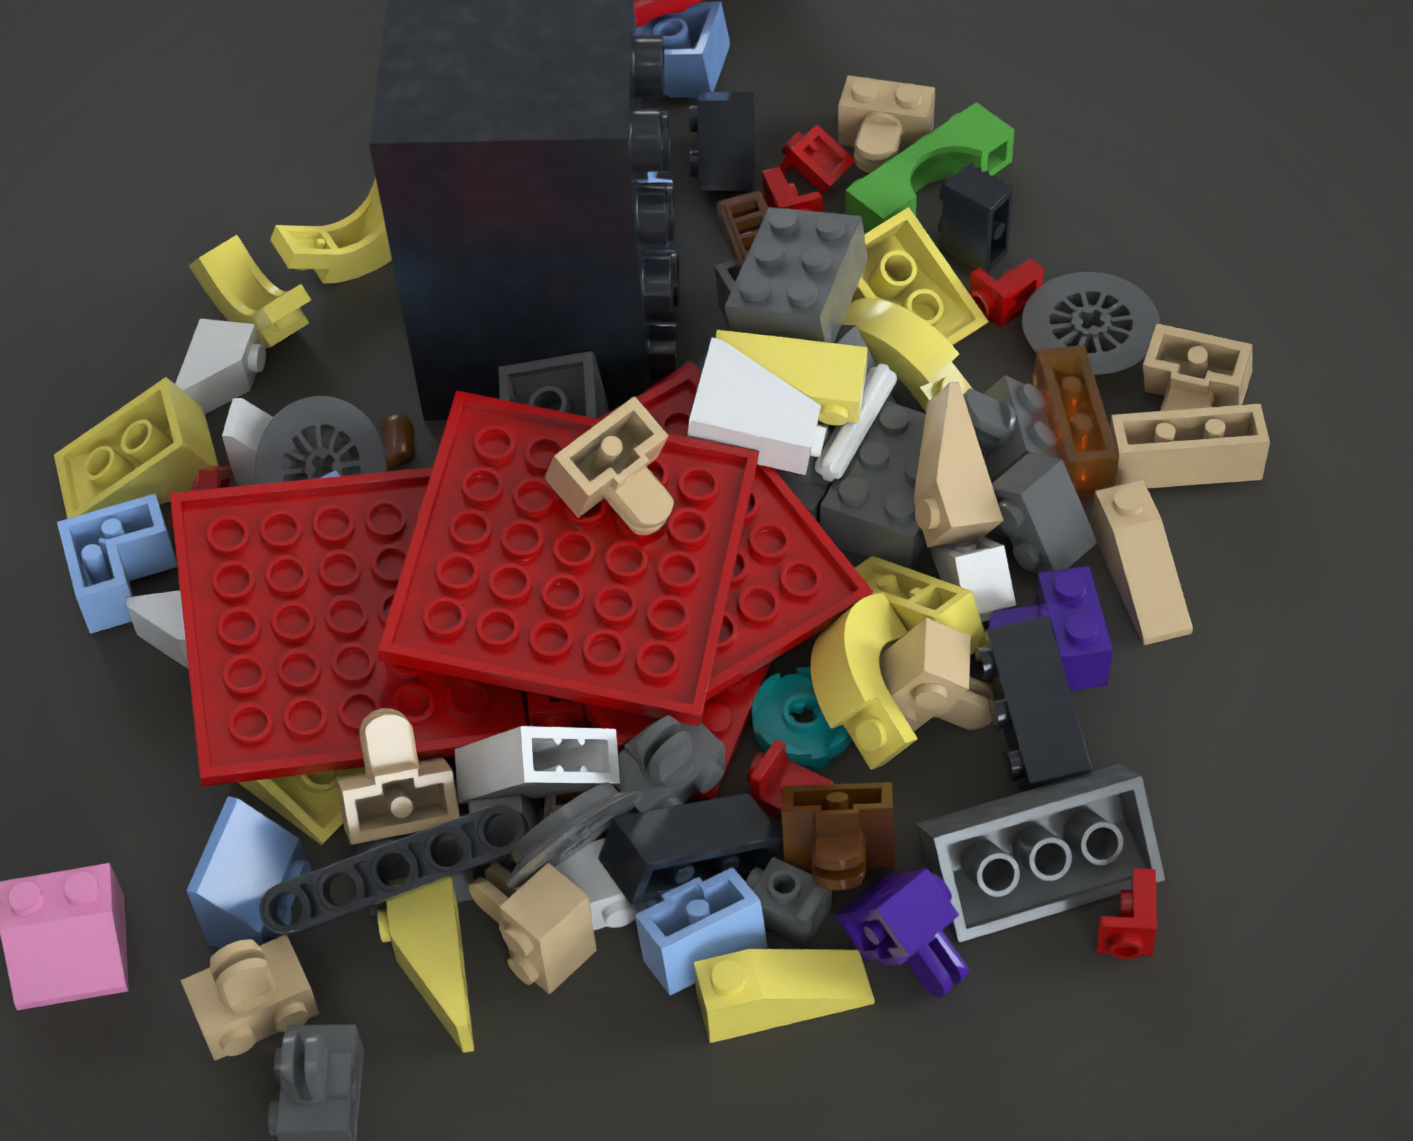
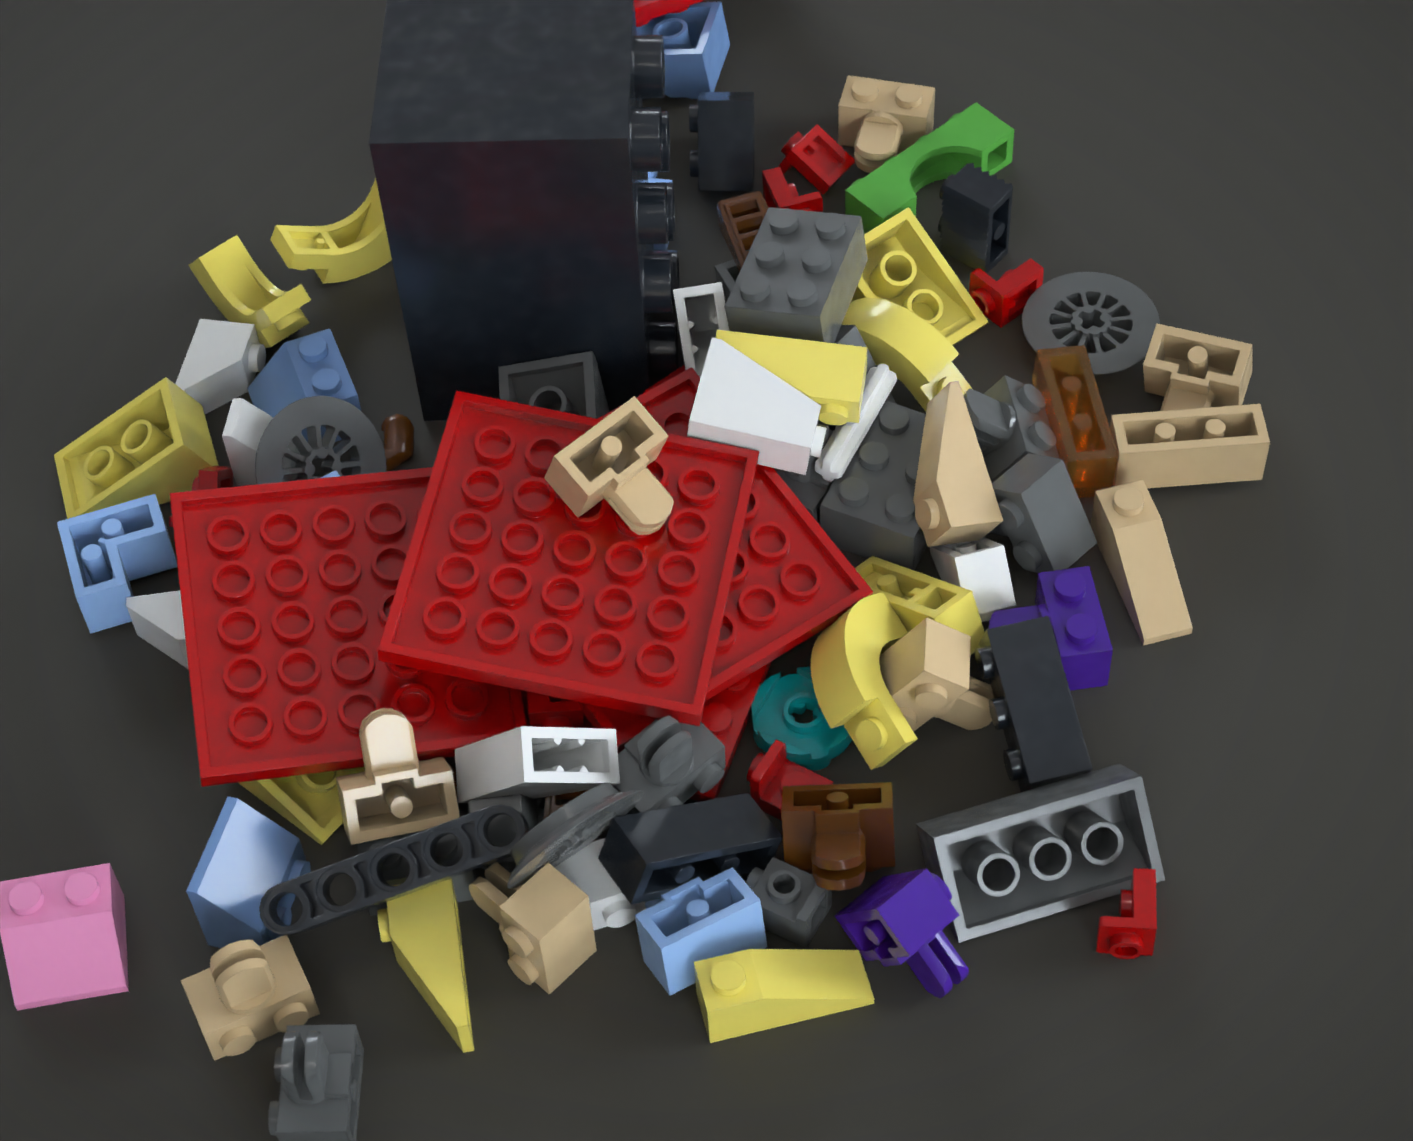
none -> medium blue slope [247,328,361,442]
none -> white slope [673,282,730,378]

